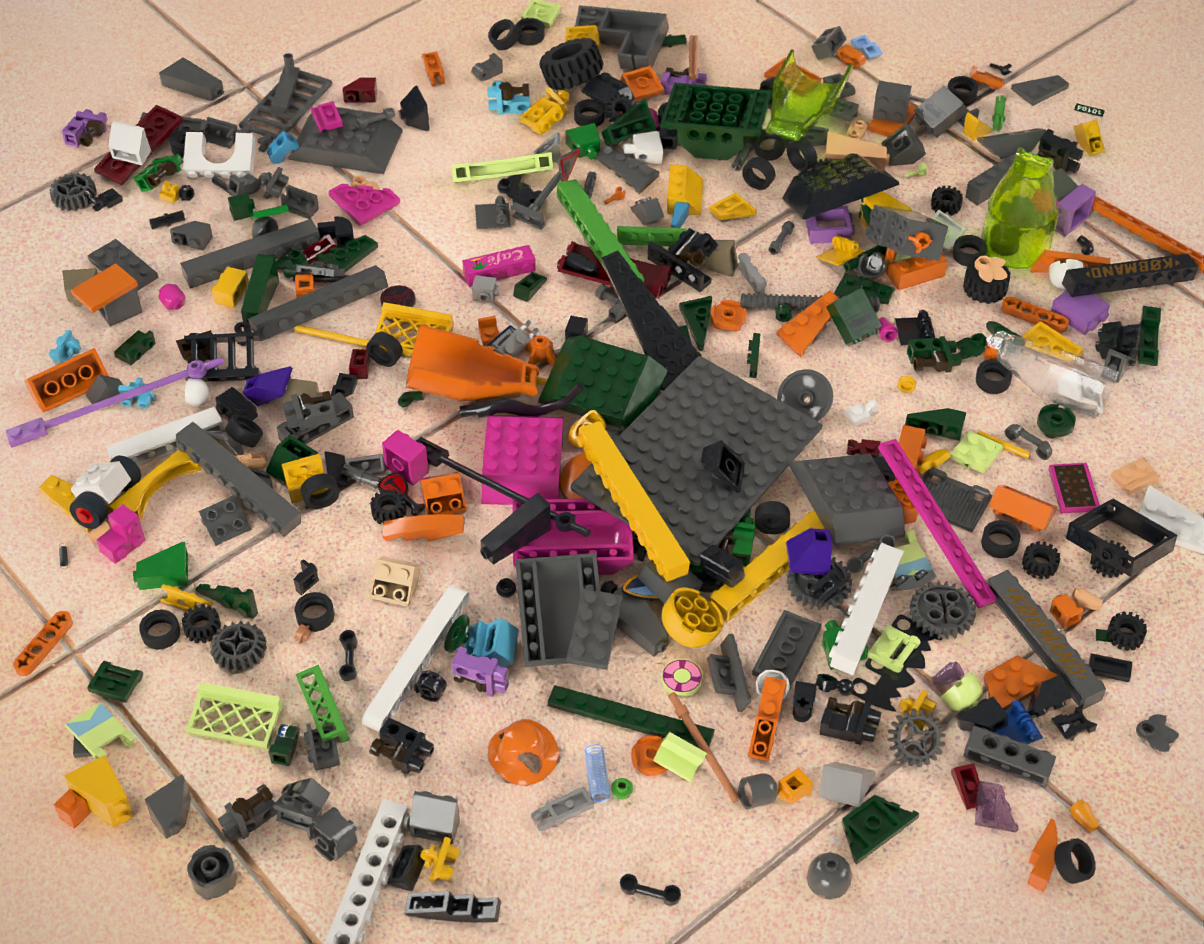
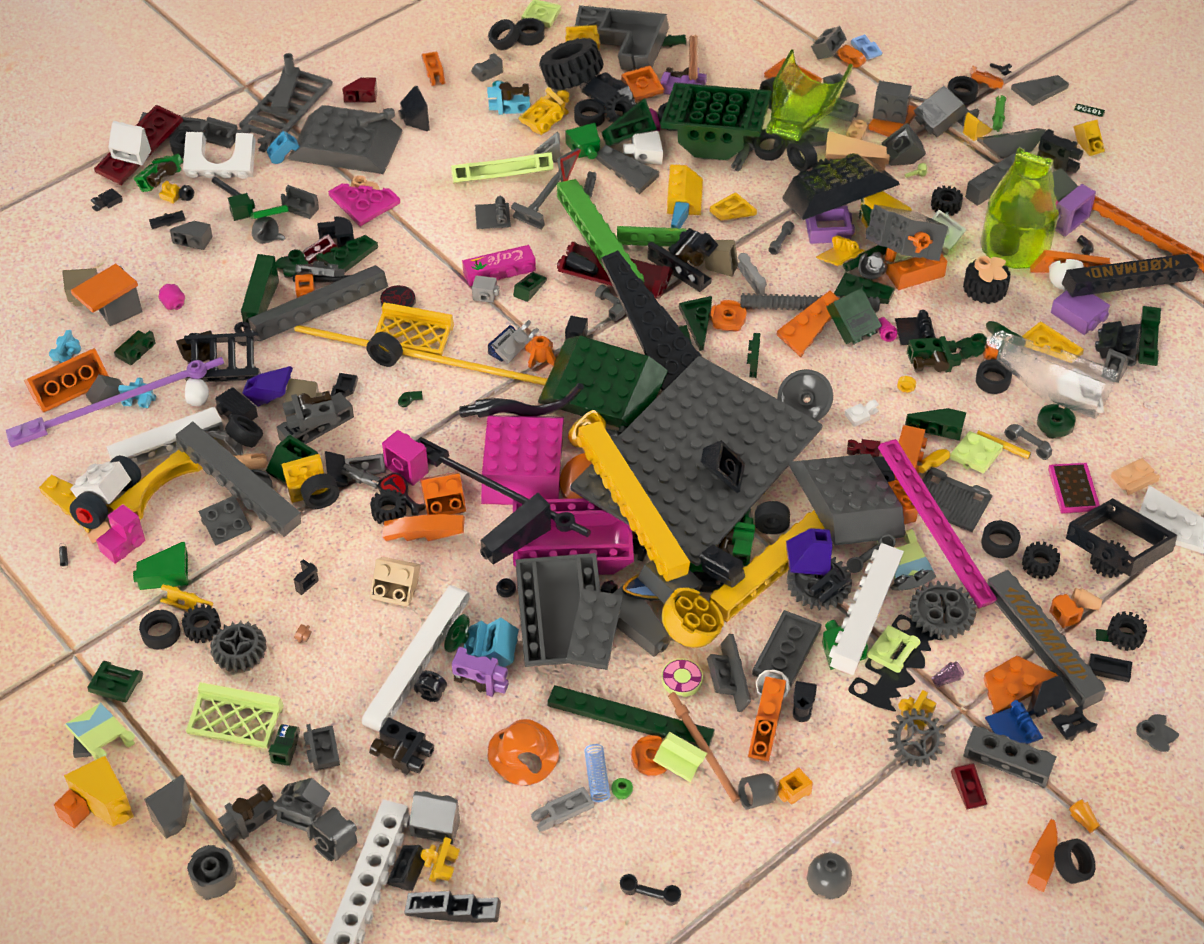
orange beam [13,611,73,676] -> none
dark grey gear [49,172,97,211] -> none
medium lavender hips [62,109,108,147] -> none
dark grey plate [87,239,159,291] -> none
dark grey slope [159,57,224,101] -> none
dark grey brick [180,219,320,289] -> none
dark green wing [195,584,258,619] -> none
yellow brick [212,267,249,308] -> none
dark grey leg [227,174,261,196] -> none
dark grey hips [259,166,289,199] -> none
black tyre [294,592,335,632] -> none
bright green fence [296,664,350,743] -> none
dark pink plate [310,101,343,132] -> none
black bar [339,630,358,681] -> none
dark red slope [349,349,370,379] -> none
orange windscreen [406,324,539,402] -> none
orange bracket [478,316,500,346] -> none
black plate [497,175,531,198] -> none
black plate [511,187,542,210] -> none
orange hand [604,186,626,205] -> none
dark grey slope [630,197,664,225] -> none
black brick [660,123,677,150] -> none
black tyre [742,157,776,190] -> none
dark green bush [775,305,792,322] -> none
black plate [815,674,854,695] -> none
black hips [819,697,882,745] -> none
light grey slope [819,762,876,807] -> none
dark green wing [841,795,919,865] -> none
yellowish green cylinder [940,671,982,711] -> none
black tyre [952,235,987,267] -> none
black slope [957,696,1008,733] -> none
clear purple wing [975,781,1019,832] -> none
orange slope [989,485,1058,532] -> none
orange beam [1001,297,1069,333] -> none

